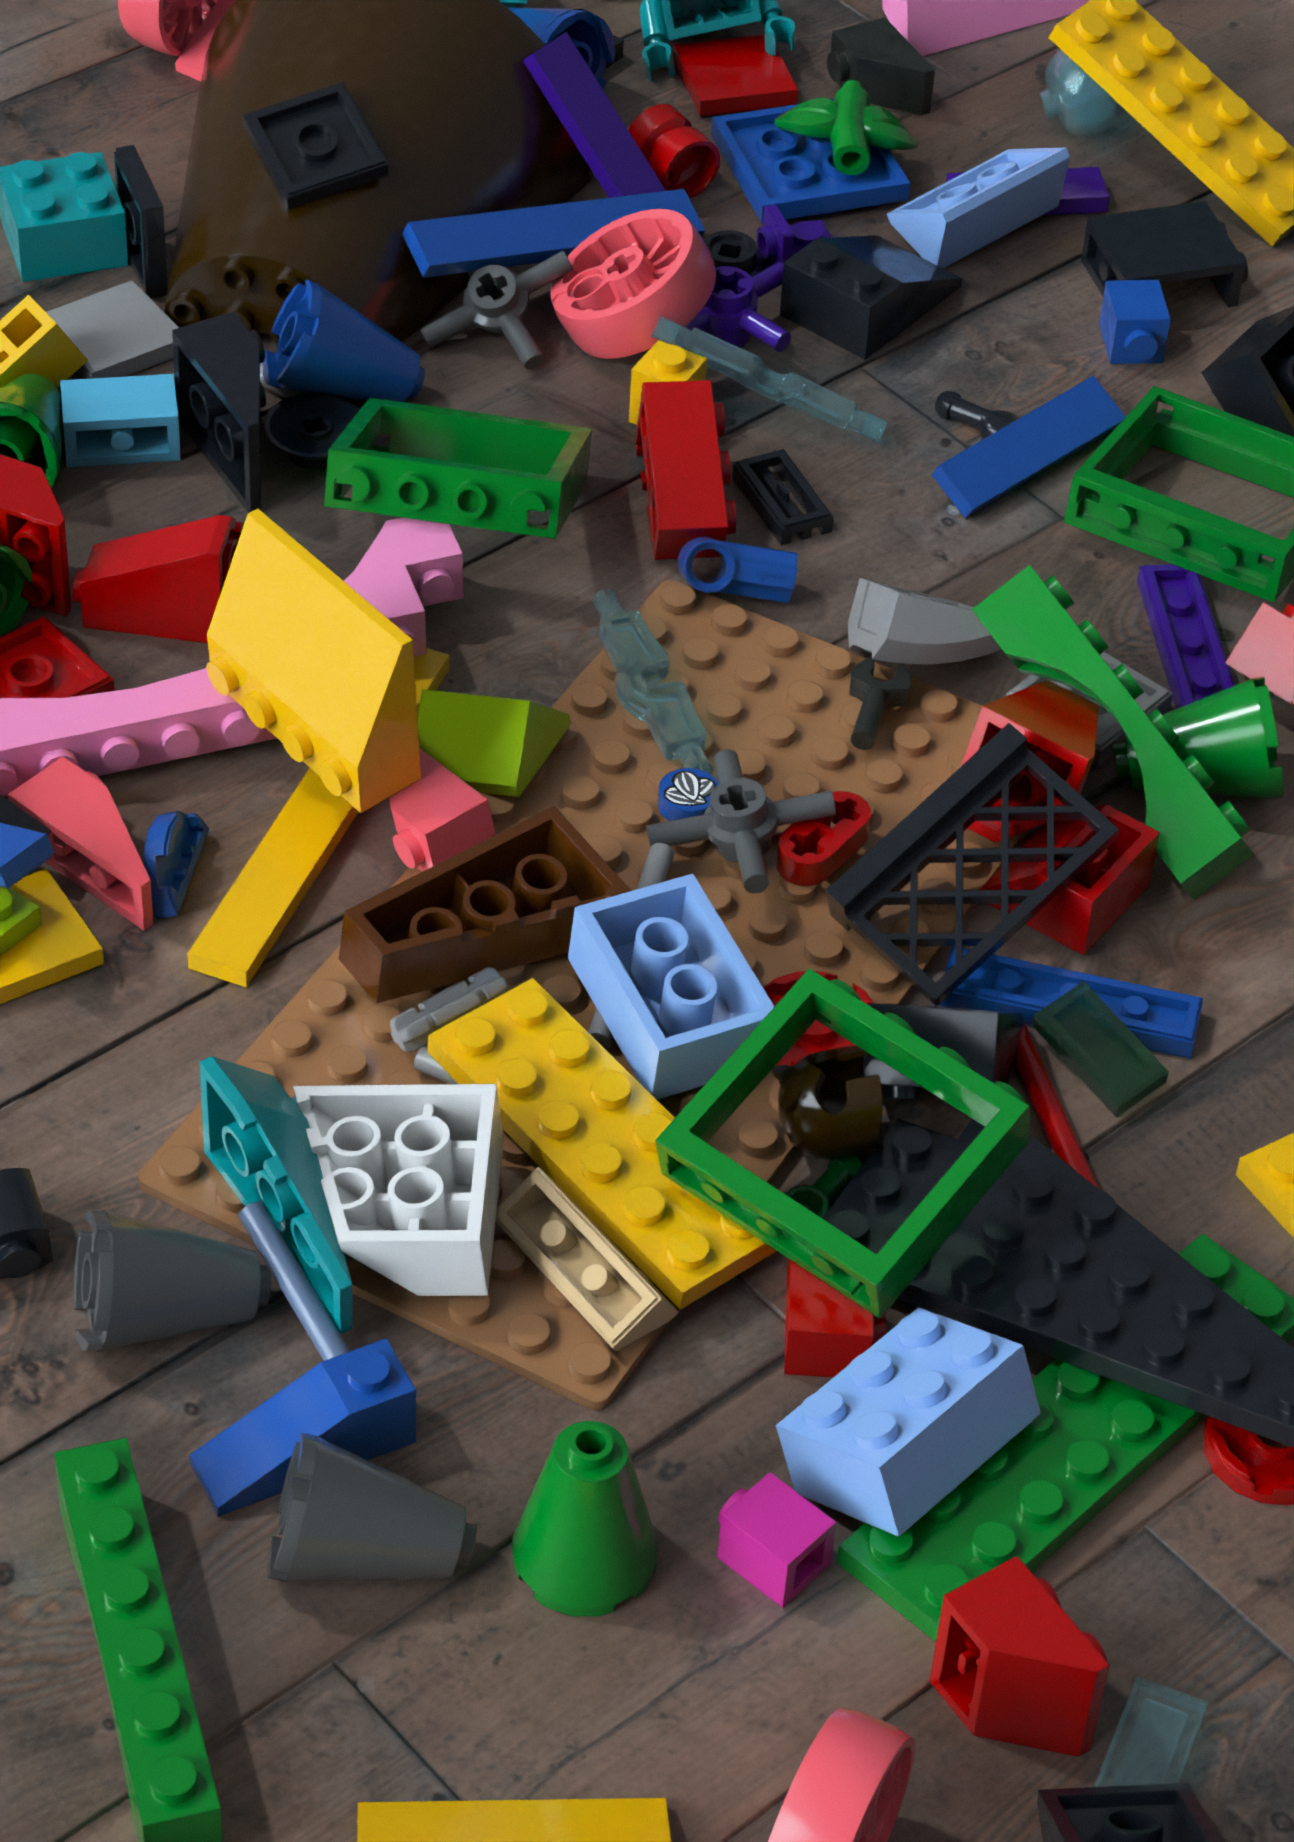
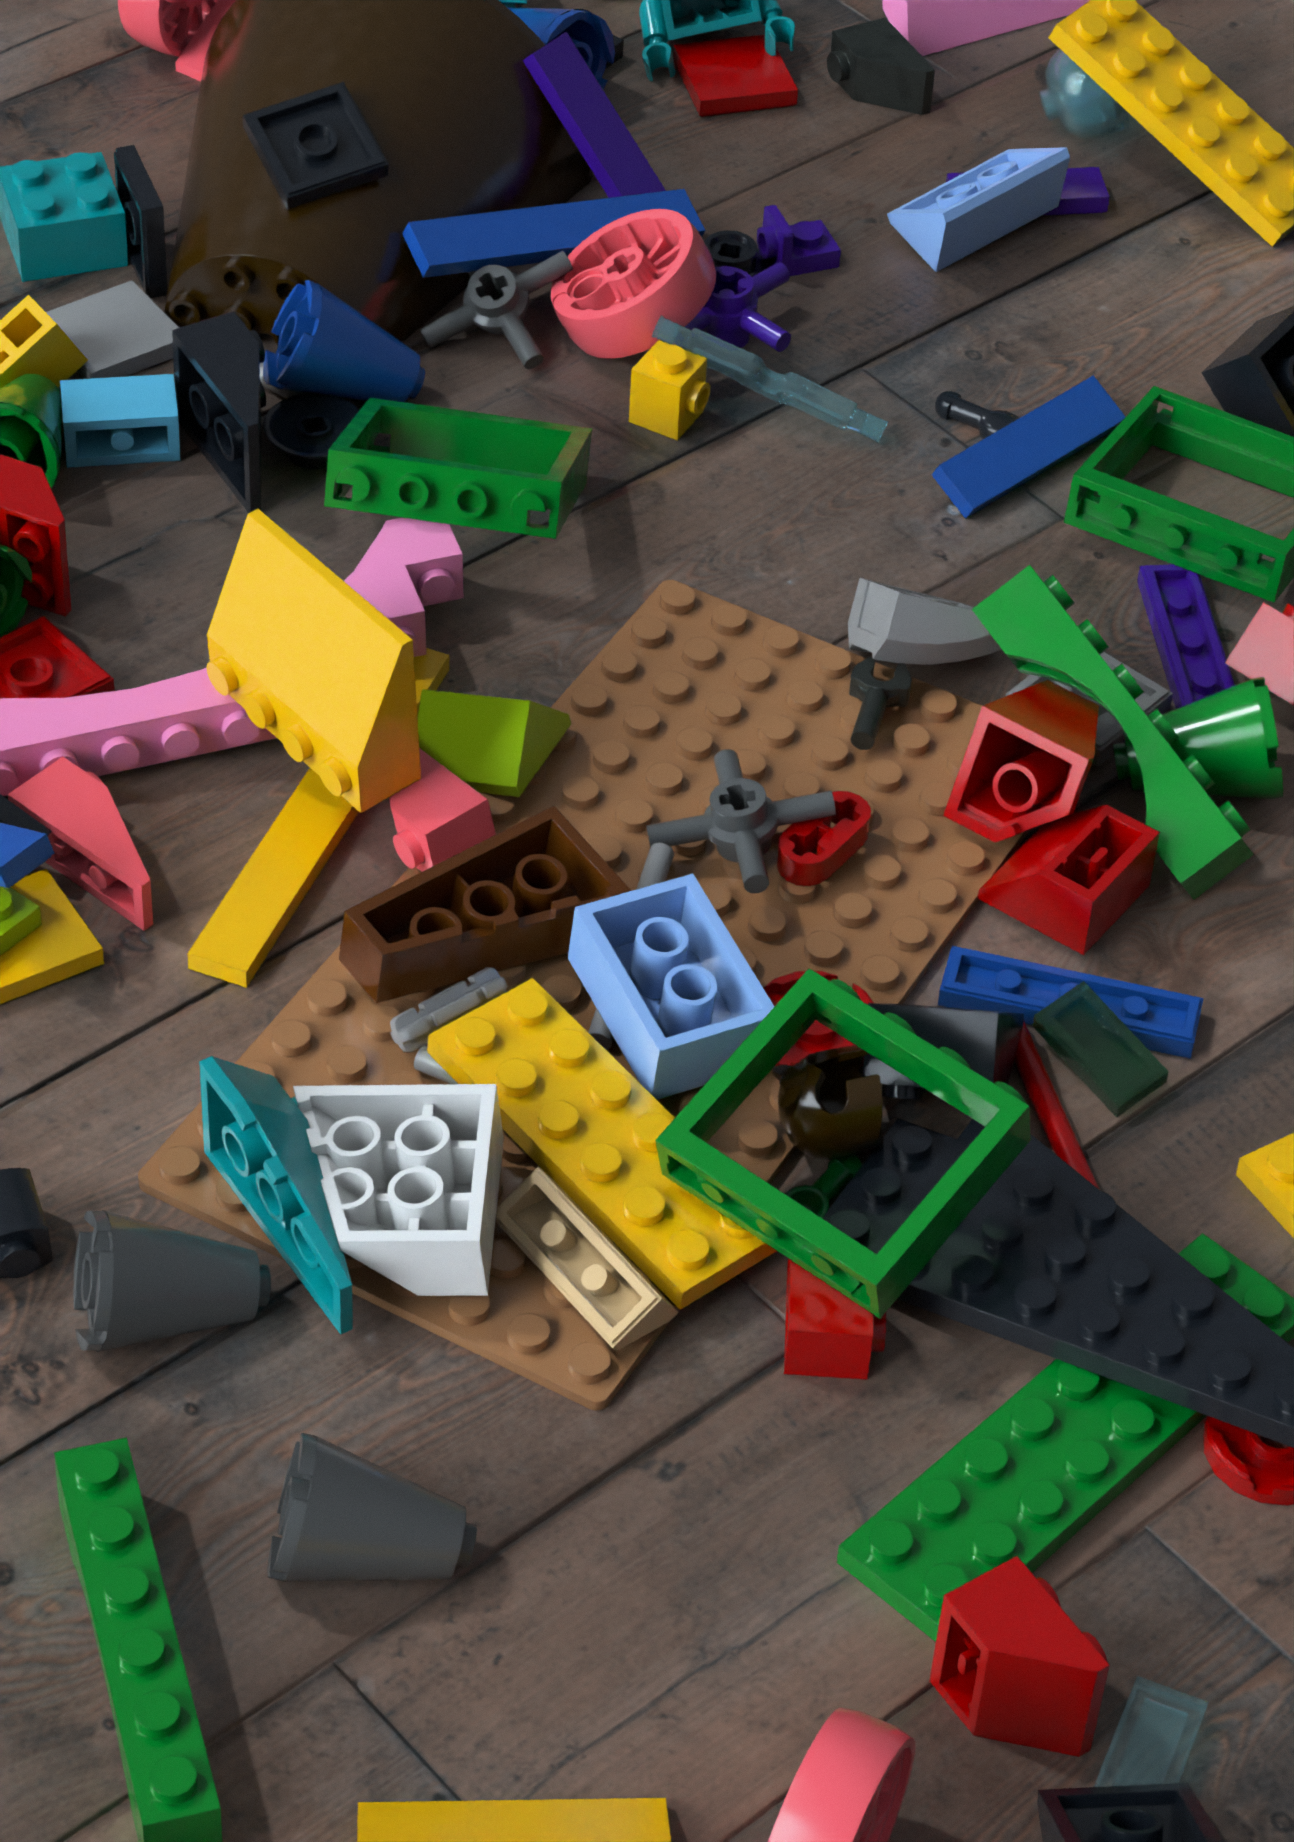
red slope [72,515,244,643] -> none
blue tile [144,811,209,918] -> none
blue slope [189,1338,416,1517] -> none
sand blue bar [238,1201,350,1361] -> none
green cone [512,1421,658,1617] -> none
clear light blue piece [593,589,714,775] -> none
red wheel [628,104,721,199] -> none
red wedge [634,380,736,560] -> none
tile [658,768,719,821] -> none
blue piece [678,536,798,603] -> none
blue plate [711,99,910,223] -> none
dark pink brick [717,1472,836,1608] -> none
black tile [732,449,834,546] -> none
green plant [774,80,919,175] -> none
light blue brick [775,1307,1041,1537] -> none
black slope [779,235,962,360] -> none
black fence [826,723,1119,1007] -> none
black panel [1081,201,1248,307] -> none
blue brick [1099,280,1171,364] -> none

